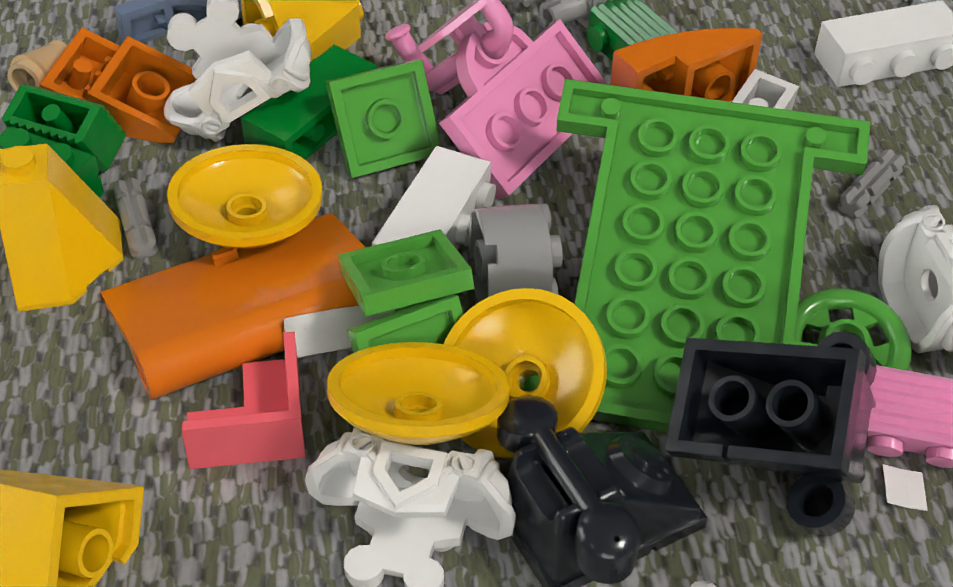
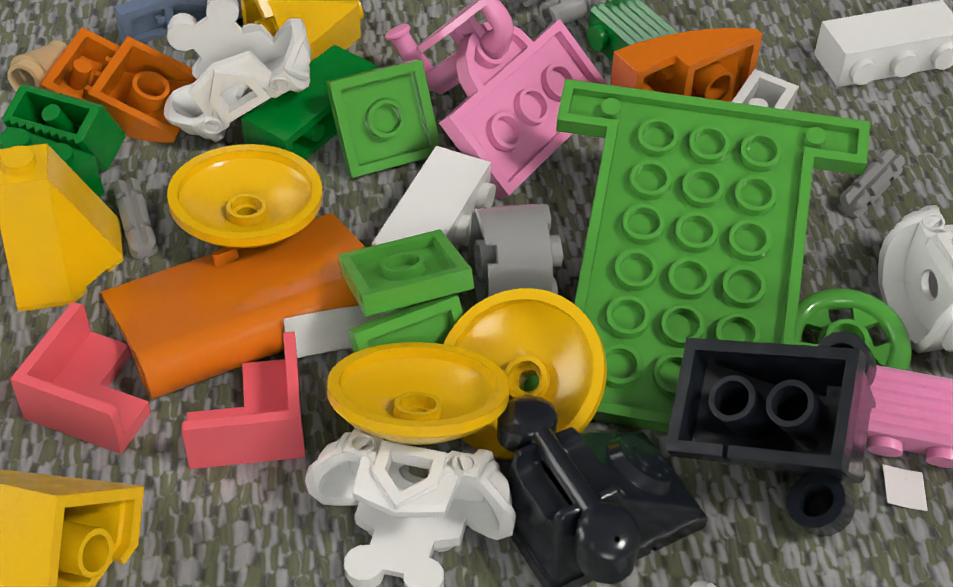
none -> coral panel [10,302,151,454]

